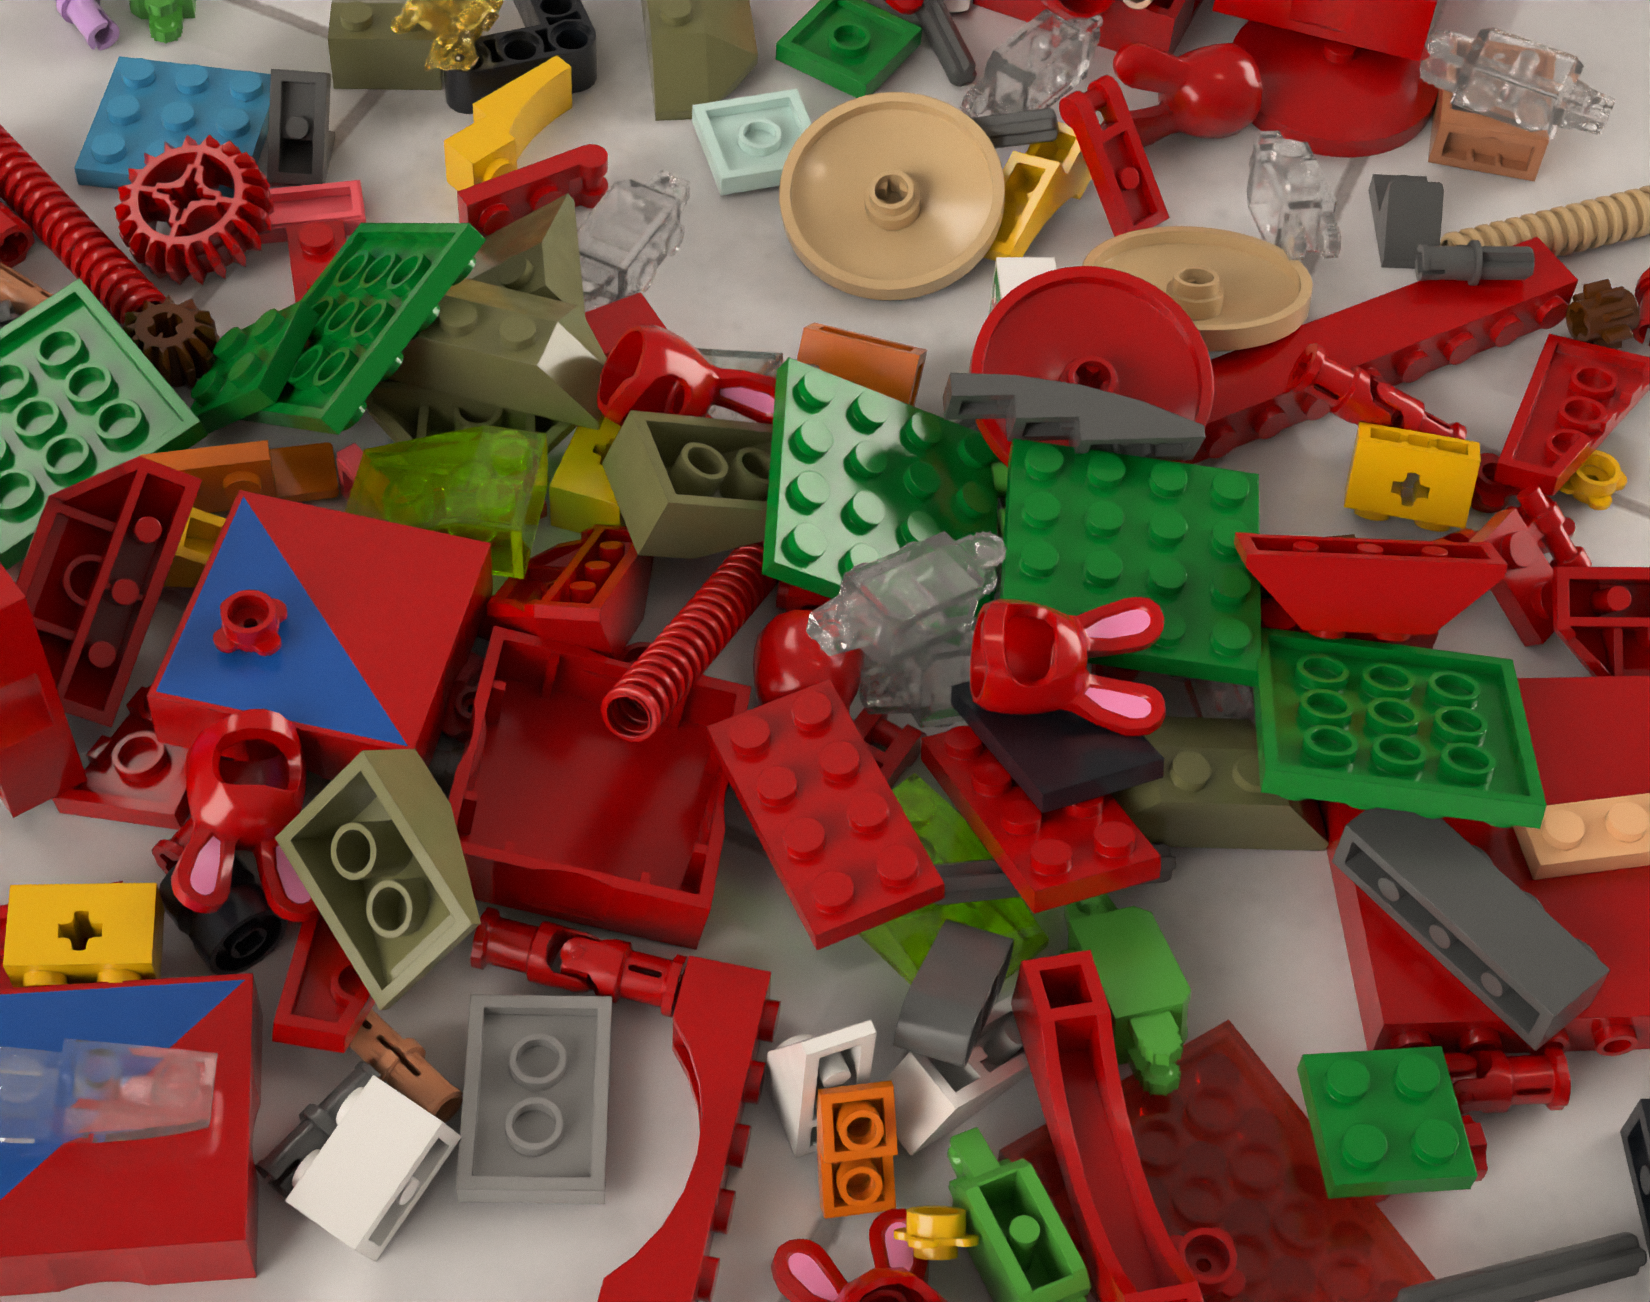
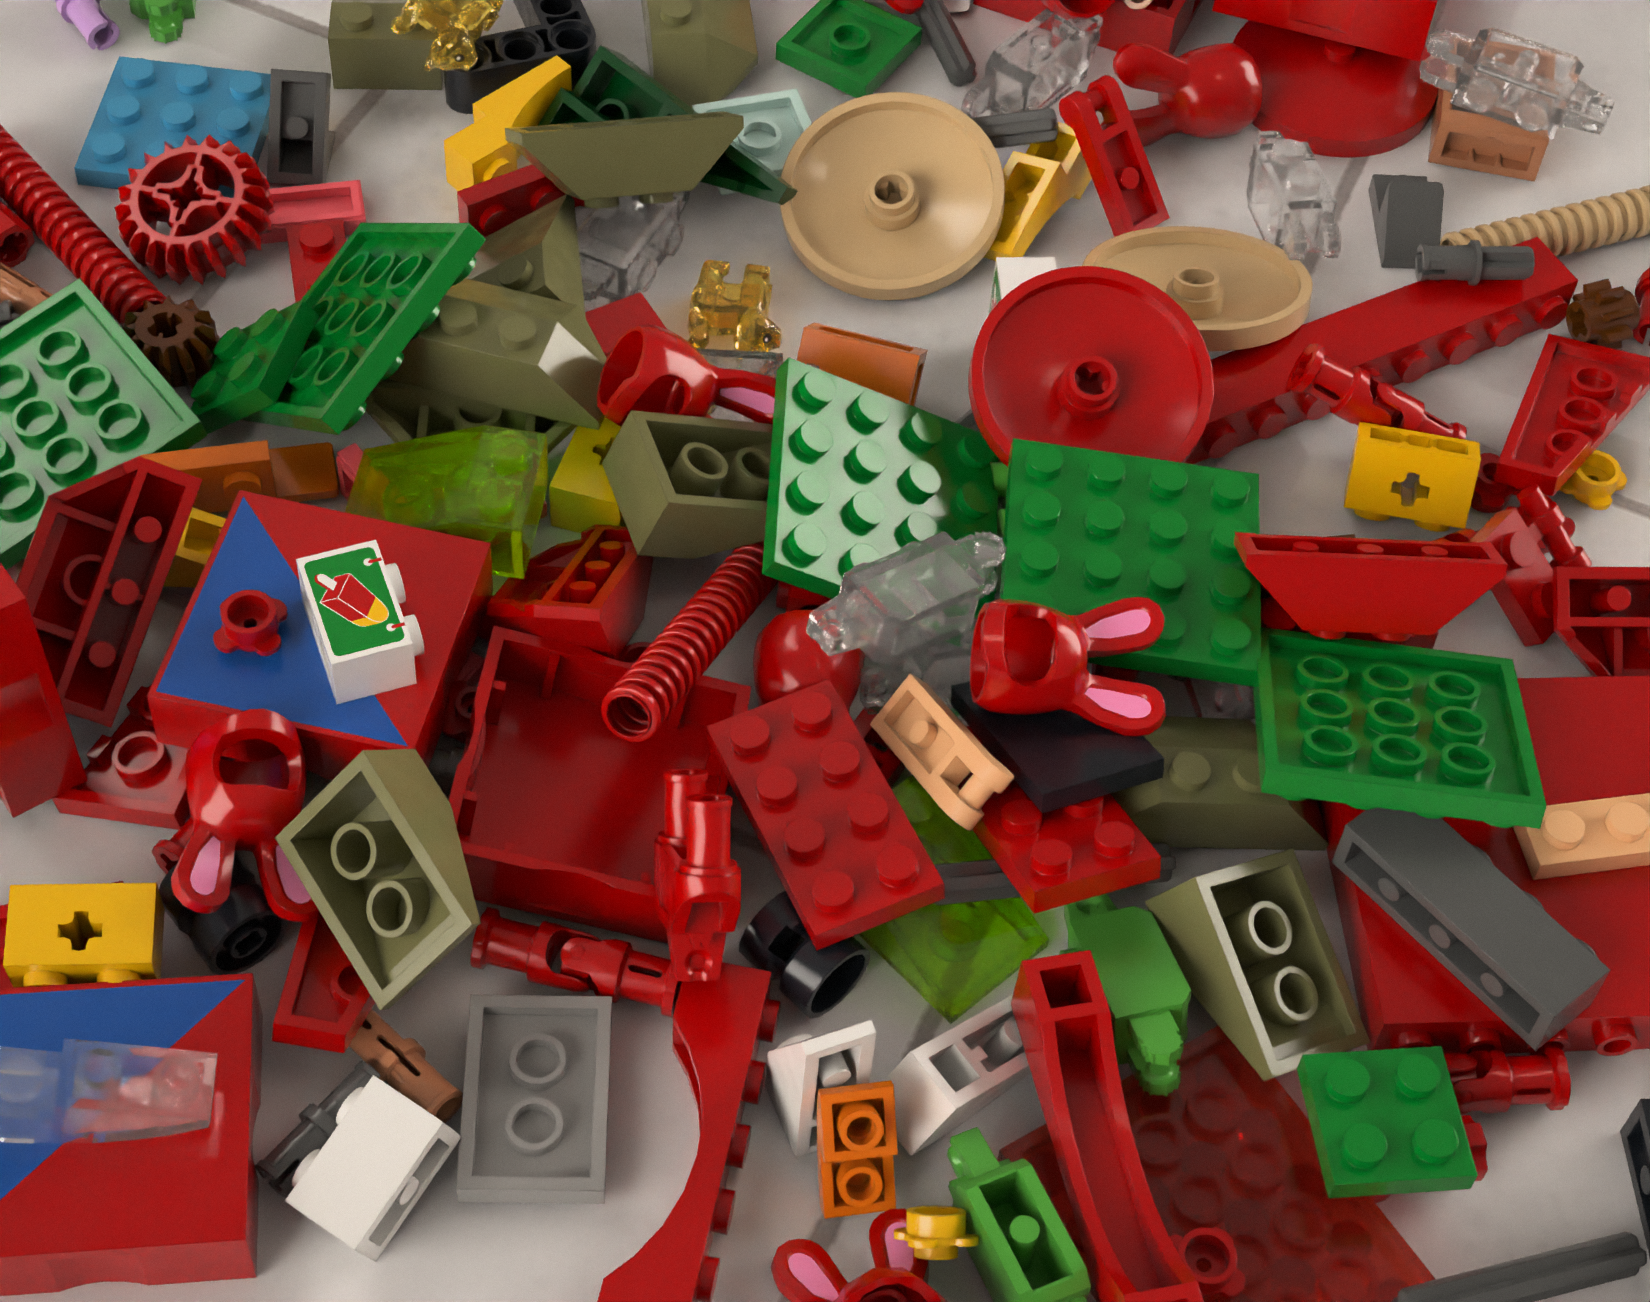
dark grey beam [893,919,1014,1068] -> none
dark grey slope [943,373,1206,461] -> none
none -> brick [296,540,425,704]
none -> olive wedge [505,111,744,208]
none -> dark green wedge [538,45,798,205]
none -> red connector [654,768,741,982]
none -> clear yellow animal [687,260,782,370]
none -> black wheel [739,891,871,1019]
none -> light nougat plate [870,673,1014,831]
none -> olive slope [1145,848,1371,1081]

